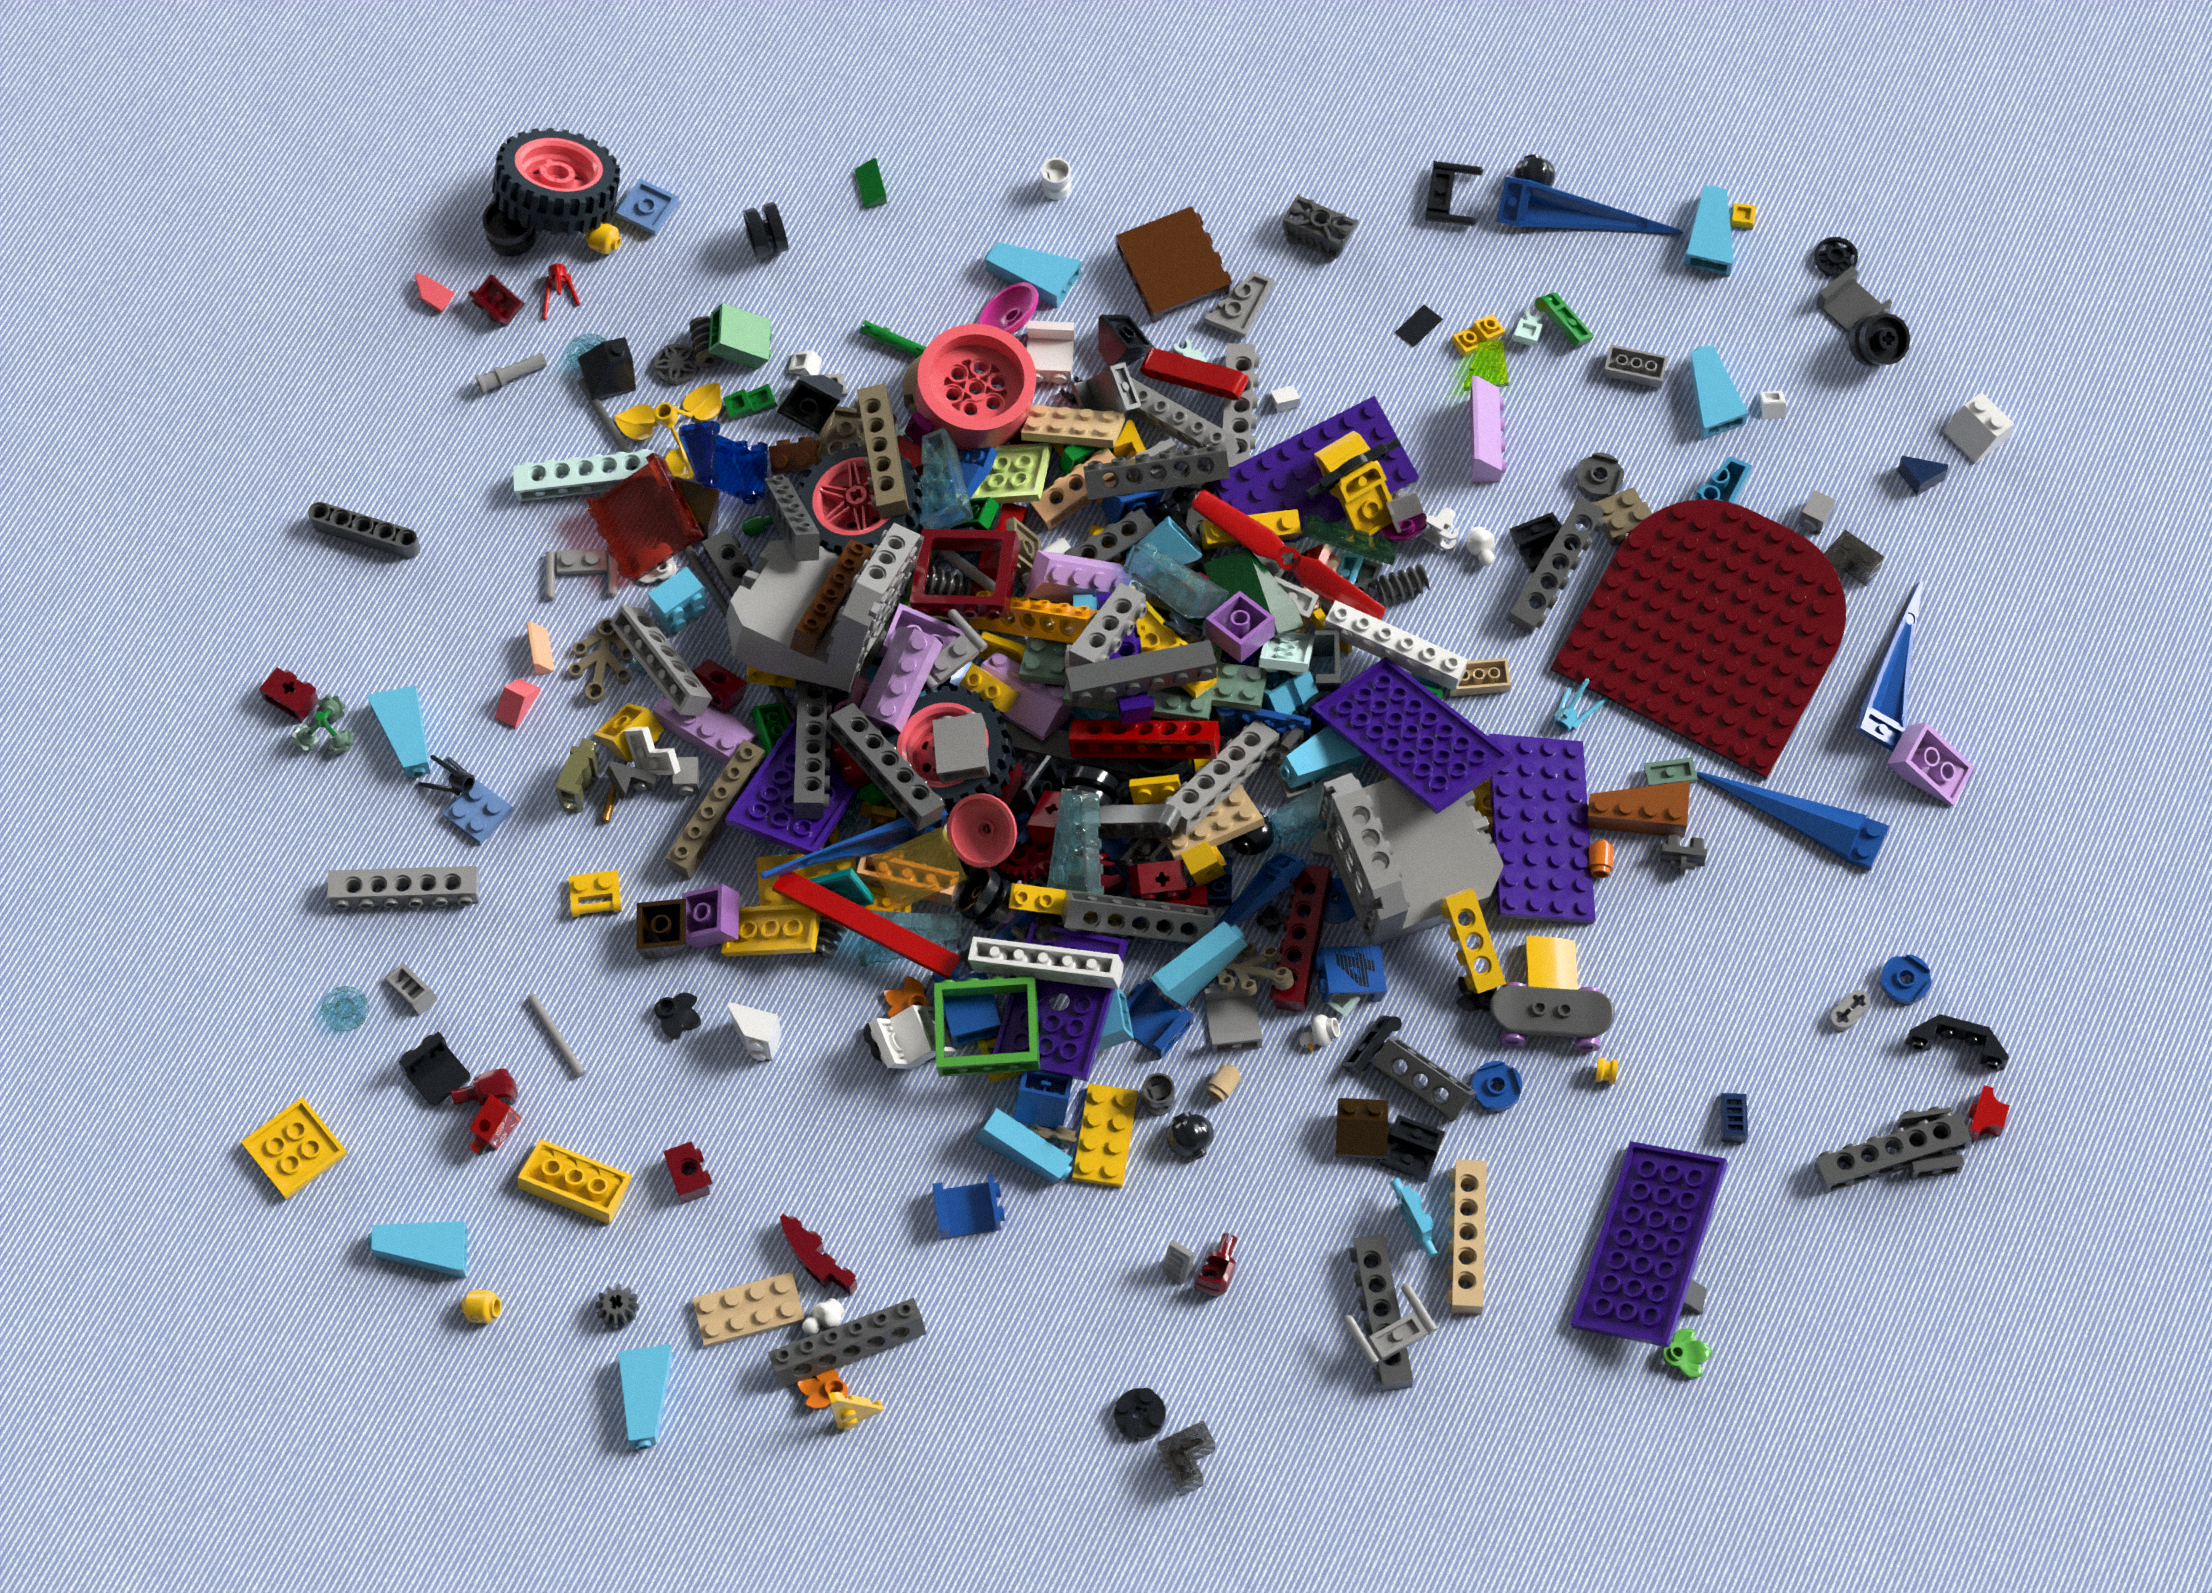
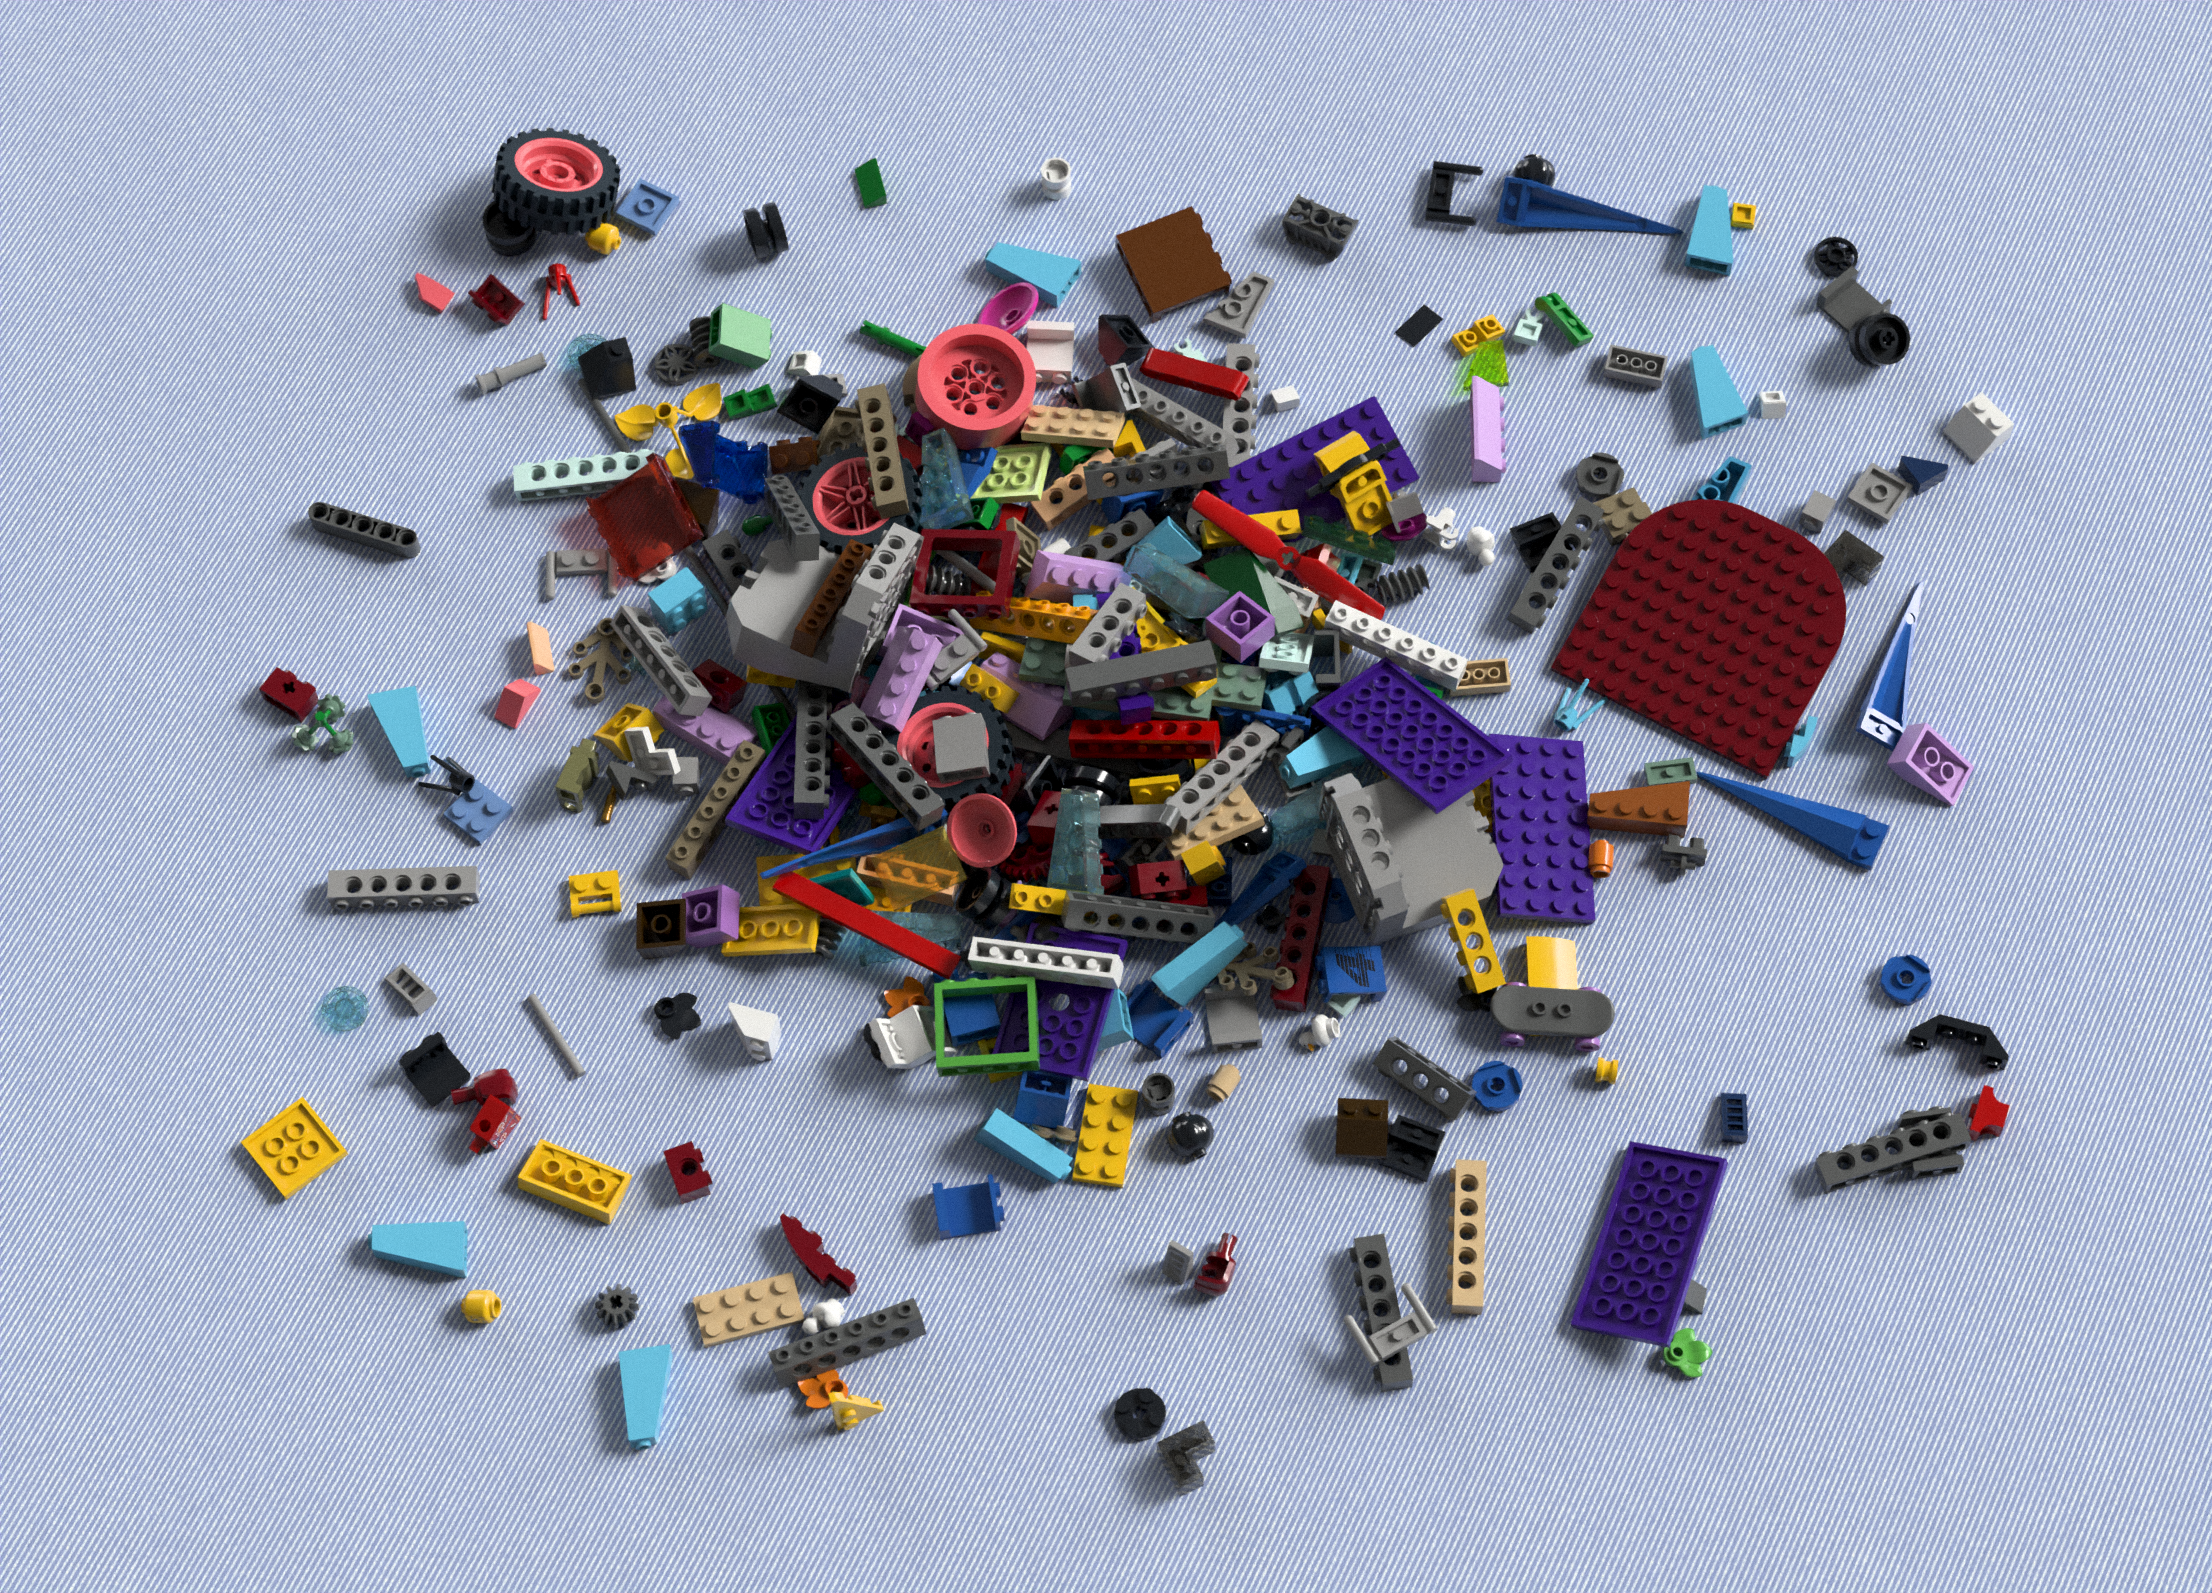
black plate [1341,1015,1402,1073] -> none
medium azure plate [1390,1178,1438,1259] -> none
light grey beam [1829,990,1870,1032] -> none
none -> medium azure slope [1784,716,1818,767]
none -> light grey plate [1846,462,1913,525]

